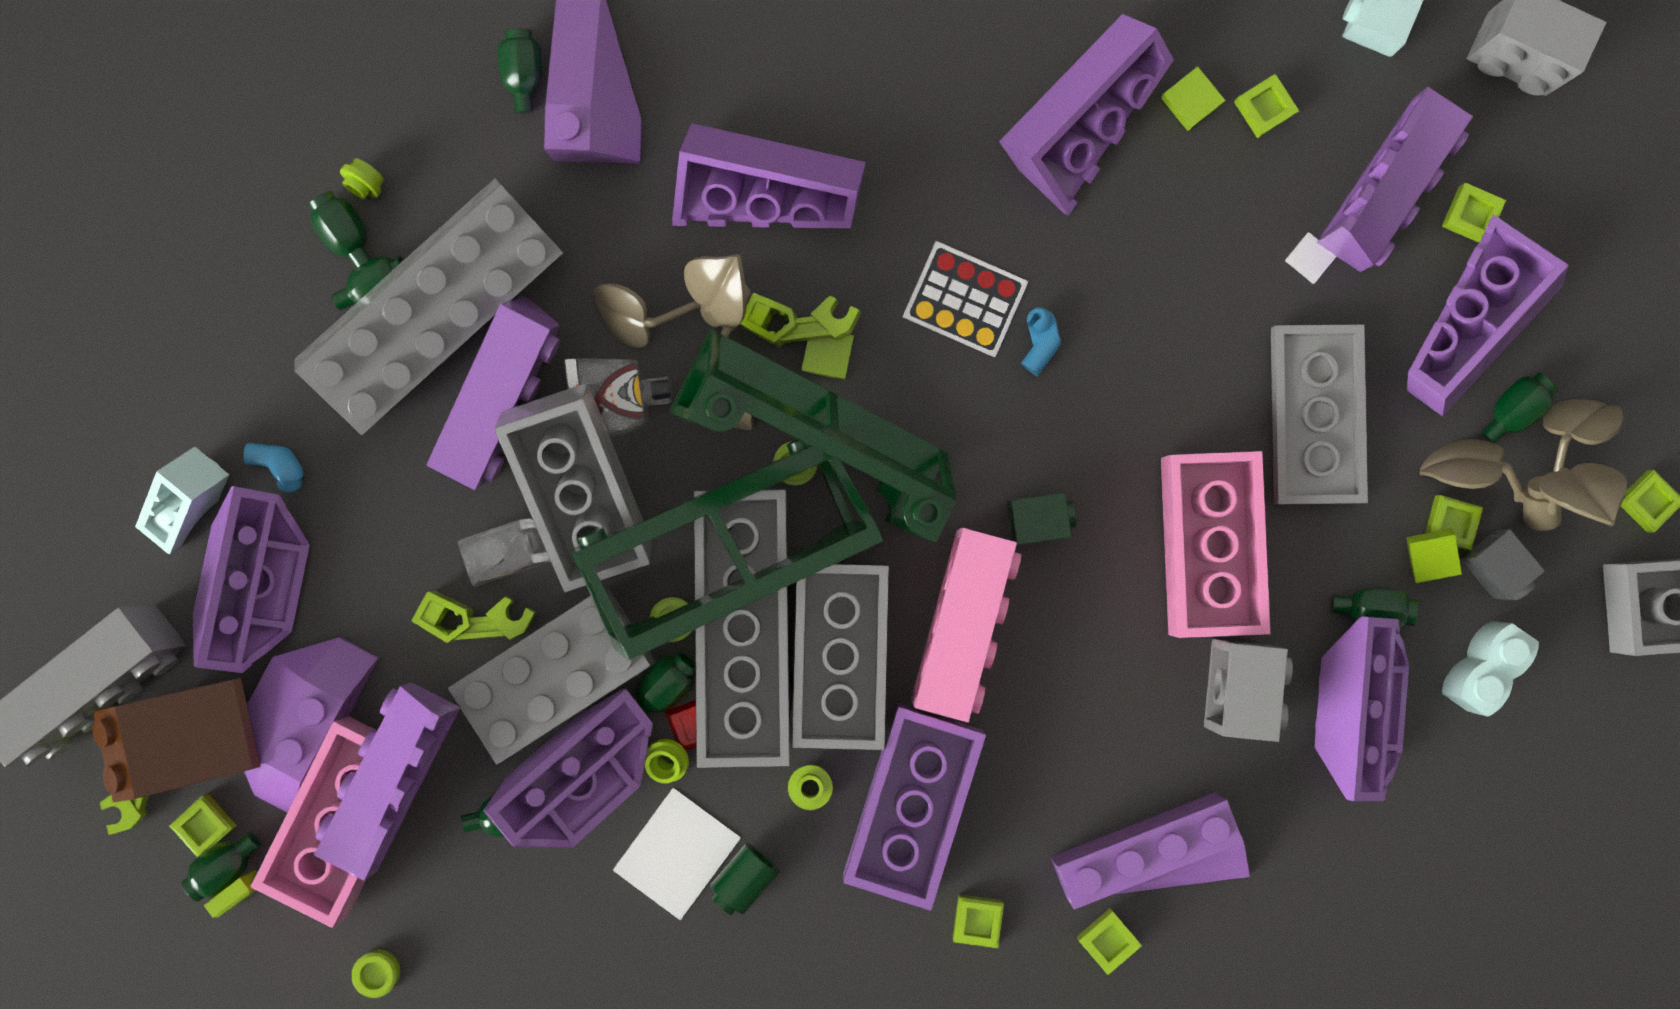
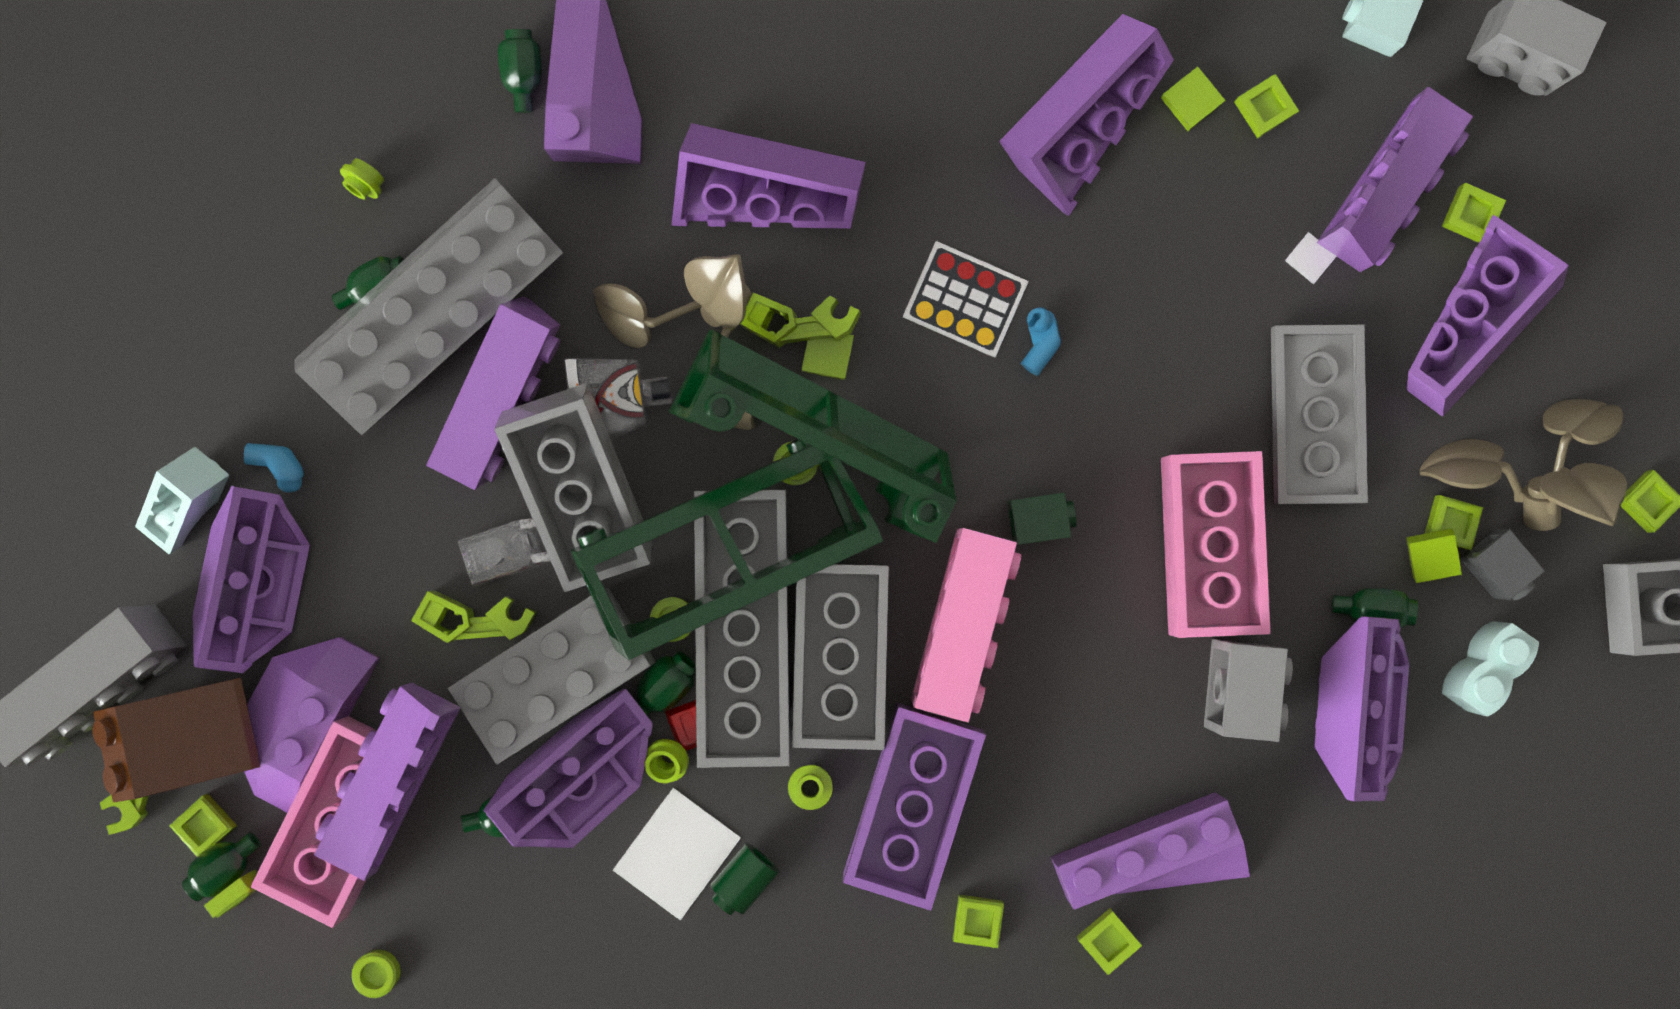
dark green plant [308,191,372,268] -> none
dark green plant [1481,372,1558,444] -> none

